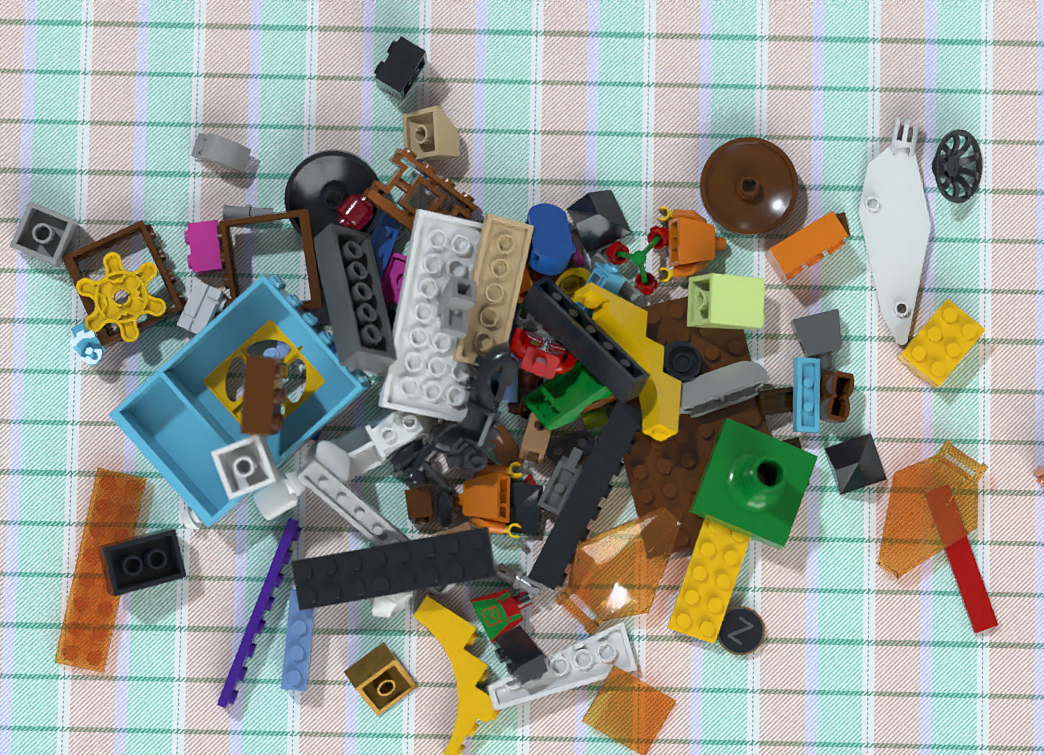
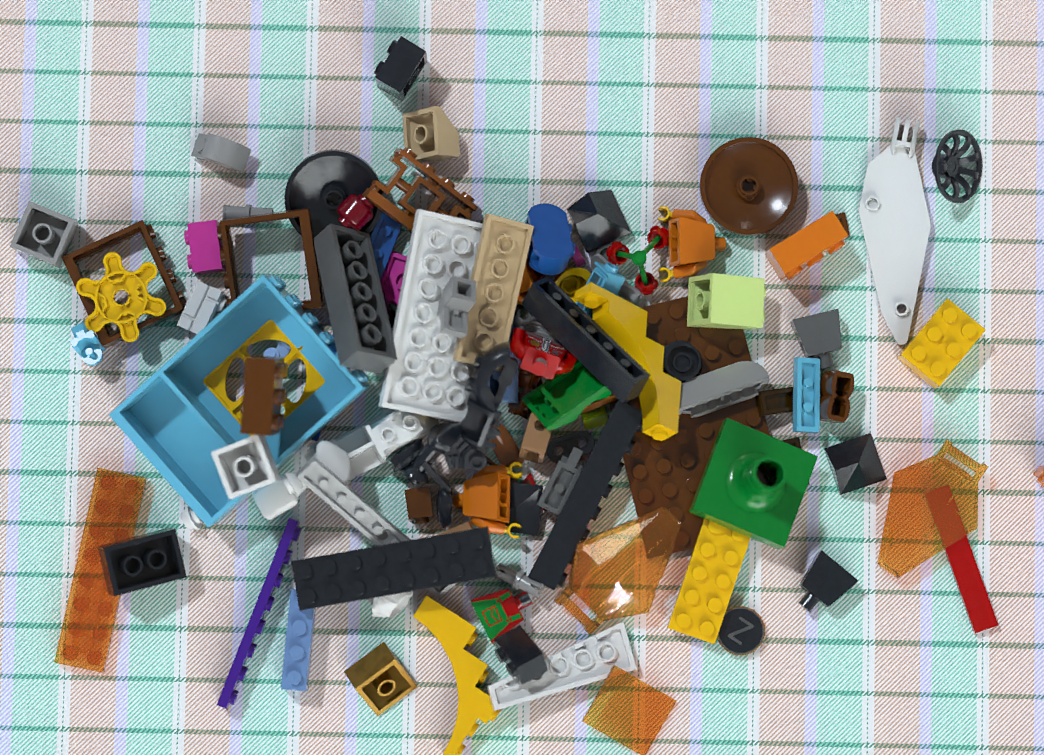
none -> black torso [799,550,858,612]

